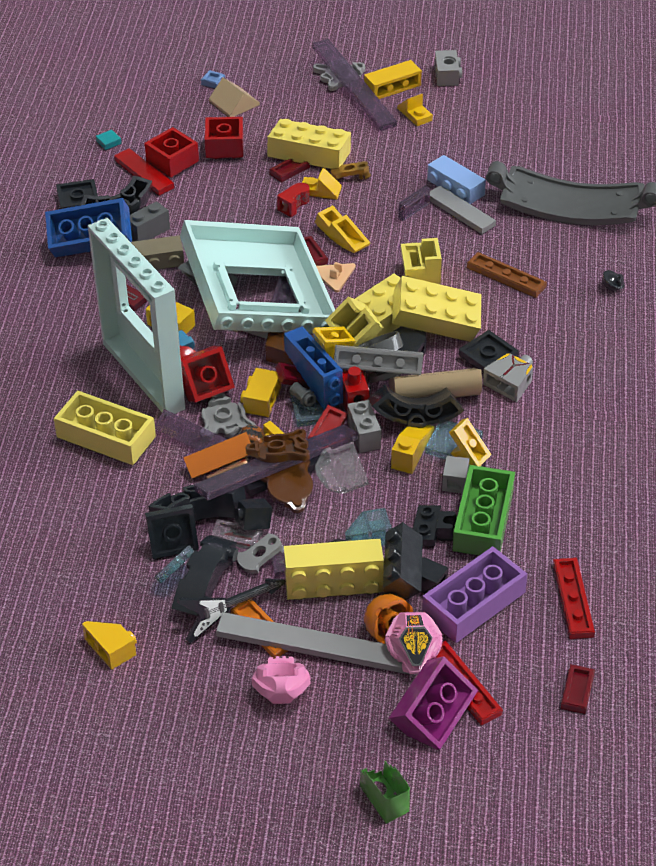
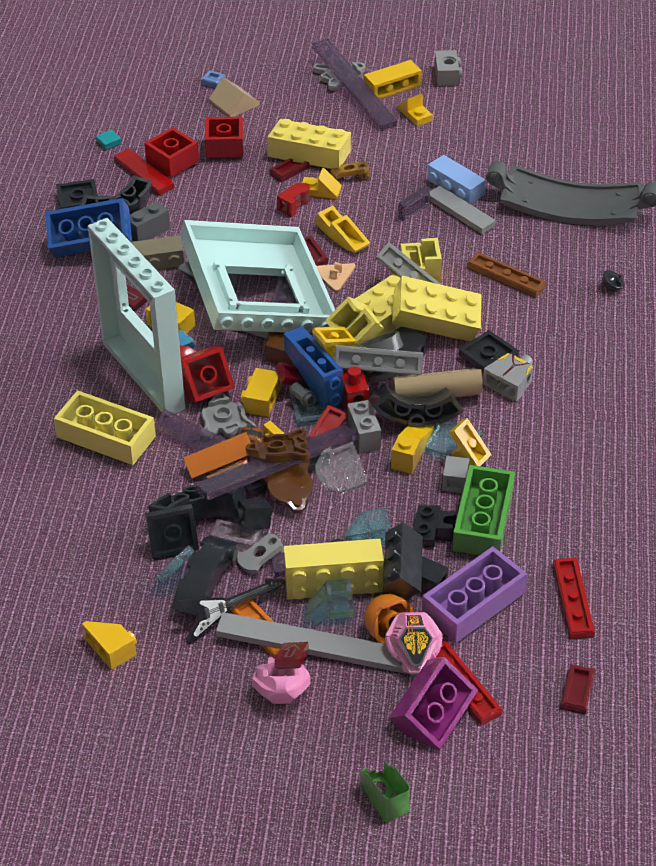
none -> dark red tile [274,642,309,669]
none -> clear light blue slope [305,579,355,622]
none -> light grey tile [375,242,442,285]

